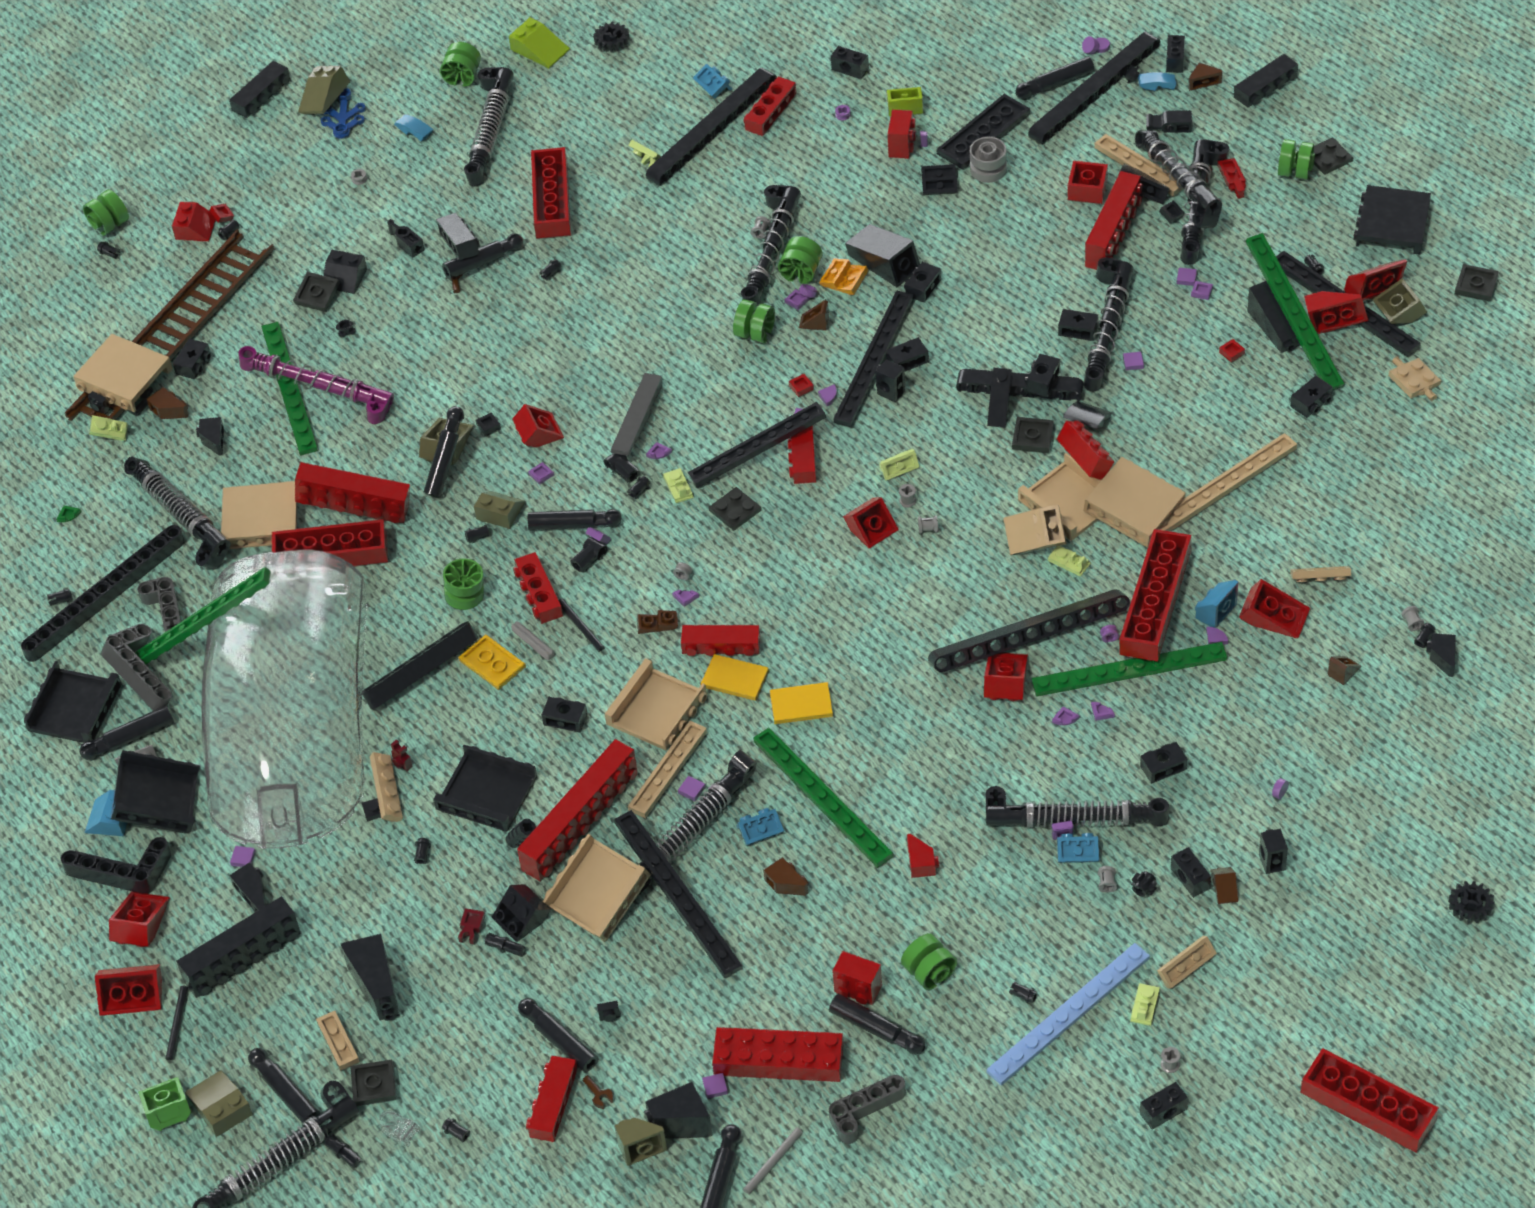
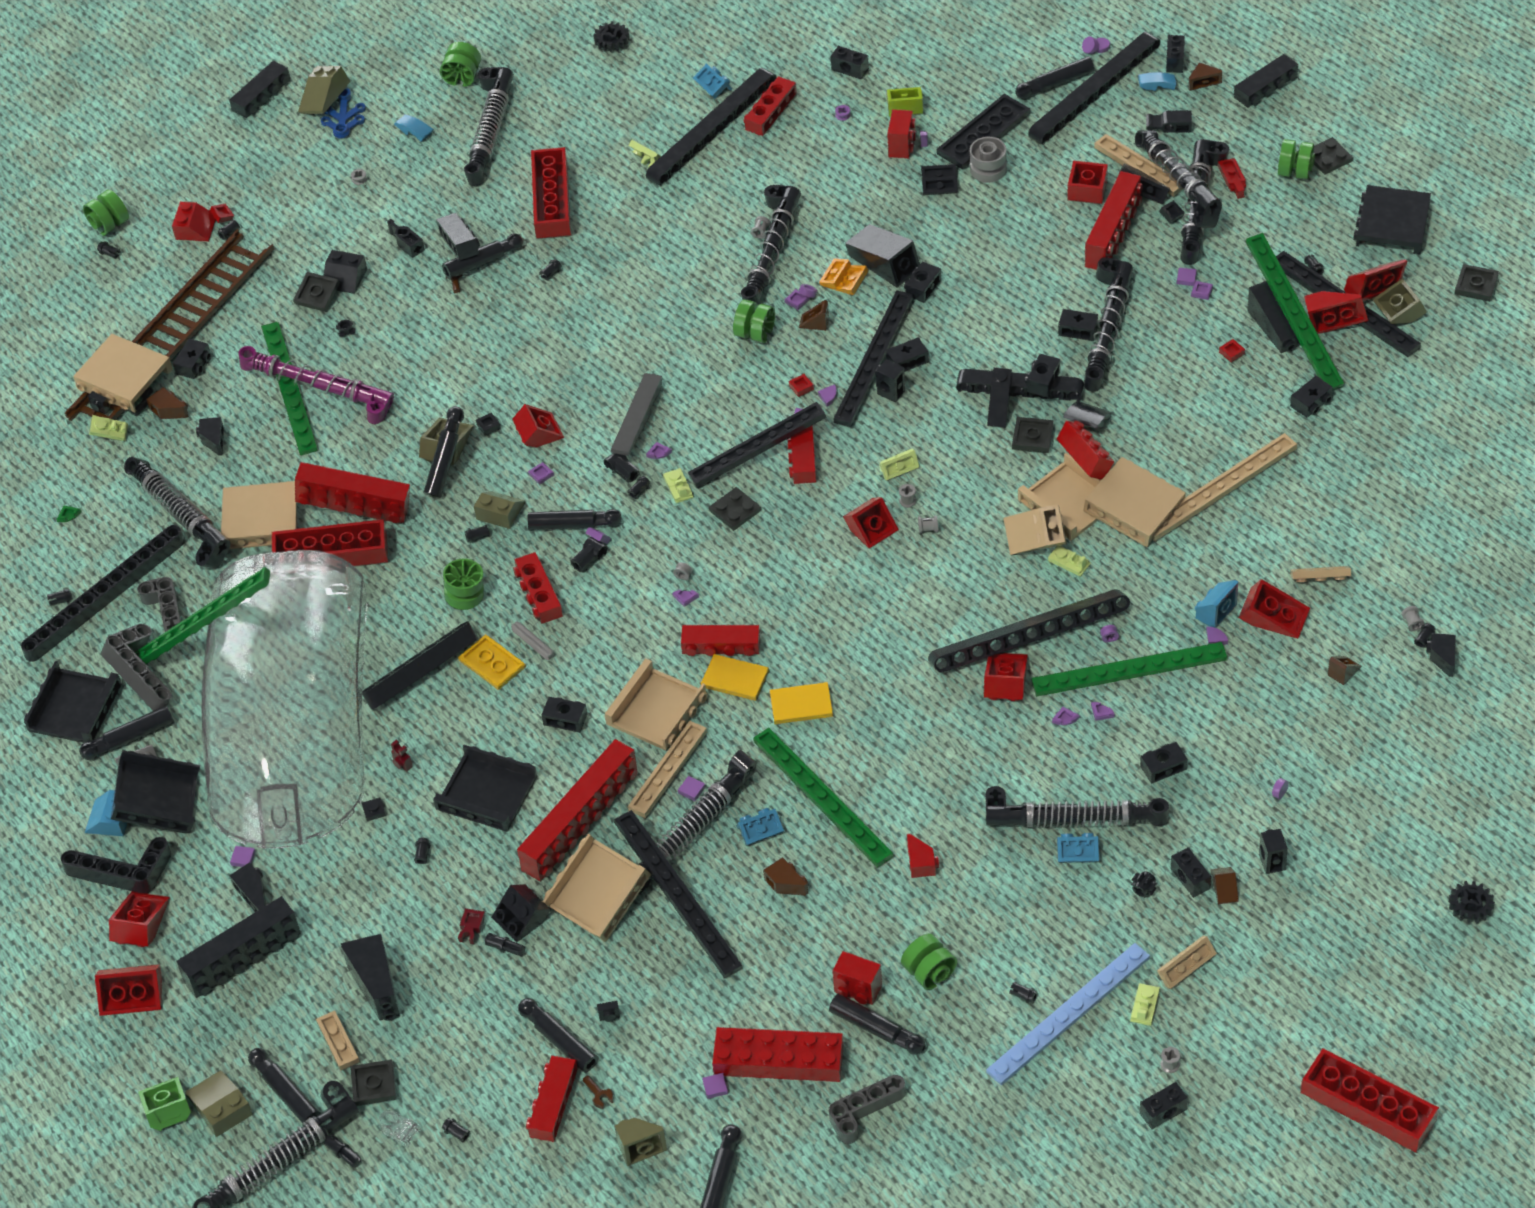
black bar [165,985,188,1060] -> none
tan plate [370,752,403,822] -> none
black axle [506,819,536,848] -> none
lime slope [509,17,570,69] -> none
black bar [559,598,605,652] -> none
reddish brown slope [637,610,678,634] -> none
black slope [644,1082,712,1139] -> none
light grey bar [743,1127,803,1195] -> none
bright green wheel [778,236,823,284] -> none
medium lavender tile [1051,821,1073,840] -> none
light grey bush [1098,866,1117,892] -> none
red brick [1119,529,1192,661] -> none
medium lavender tile [1123,352,1144,371] -> none
black plate [1124,66,1140,84] -> none
tan plate [1388,356,1441,401] -> none

